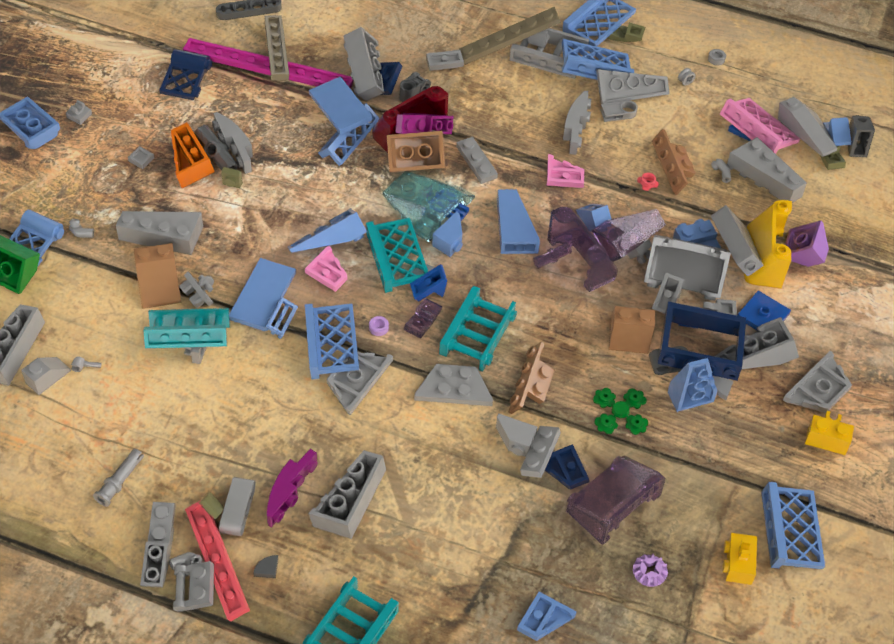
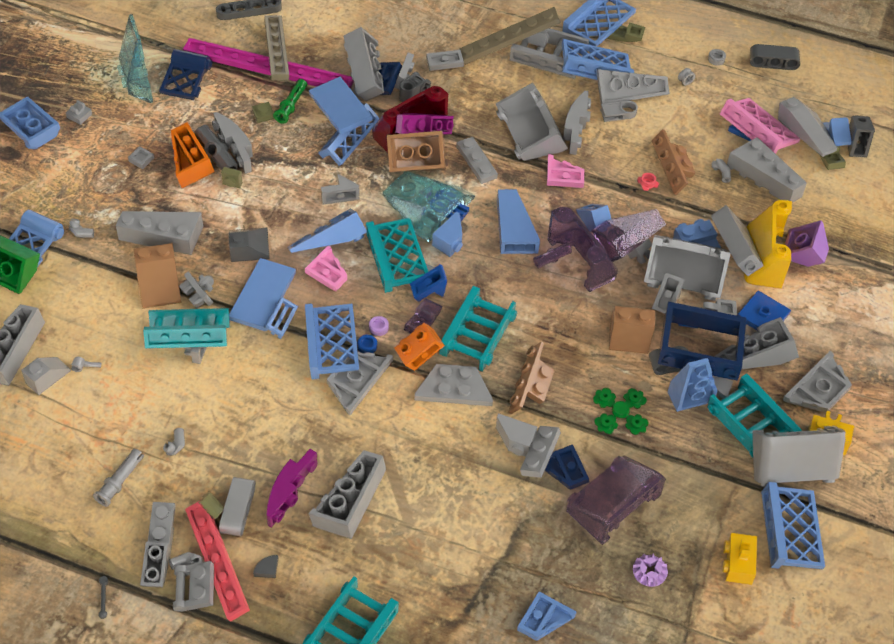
none -> dark grey hinge [98,576,108,619]
none -> clear light blue wedge [117,14,153,103]
none -> light grey arm [163,428,185,456]
none -> dark grey slope [229,227,270,262]
none -> olive plate [252,102,274,123]
none -> green pin [273,79,307,124]
none -> light grey slope [321,174,360,205]
none -> blue tile [357,335,377,353]
none -> light grey plate [394,52,415,90]
none -> orange brick [394,323,445,371]
none -> light grey windscreen [496,83,568,161]
none -> teal fence [707,374,802,458]
none -> dark grey beam [750,44,800,70]
none -> light grey windscreen [753,426,846,487]

